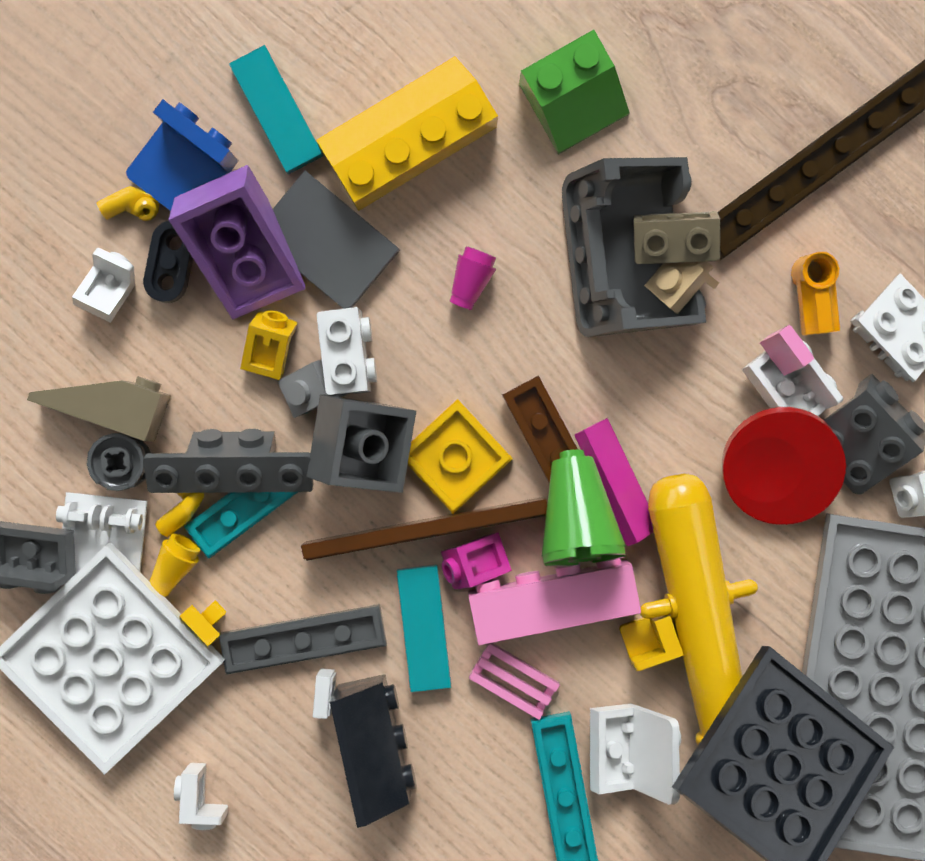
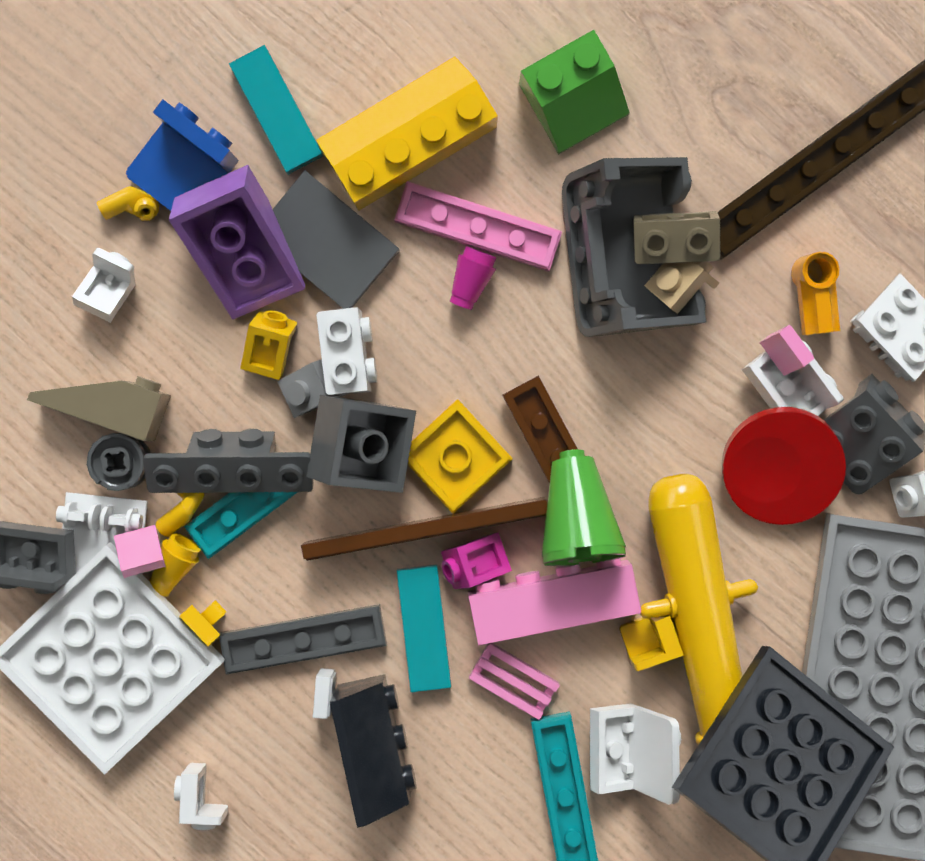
black plate [143,221,193,303] -> none
dark pink tile [574,418,654,546] -> none
none -> bright pink tile [114,525,166,578]
none -> bright pink tile [394,181,562,272]

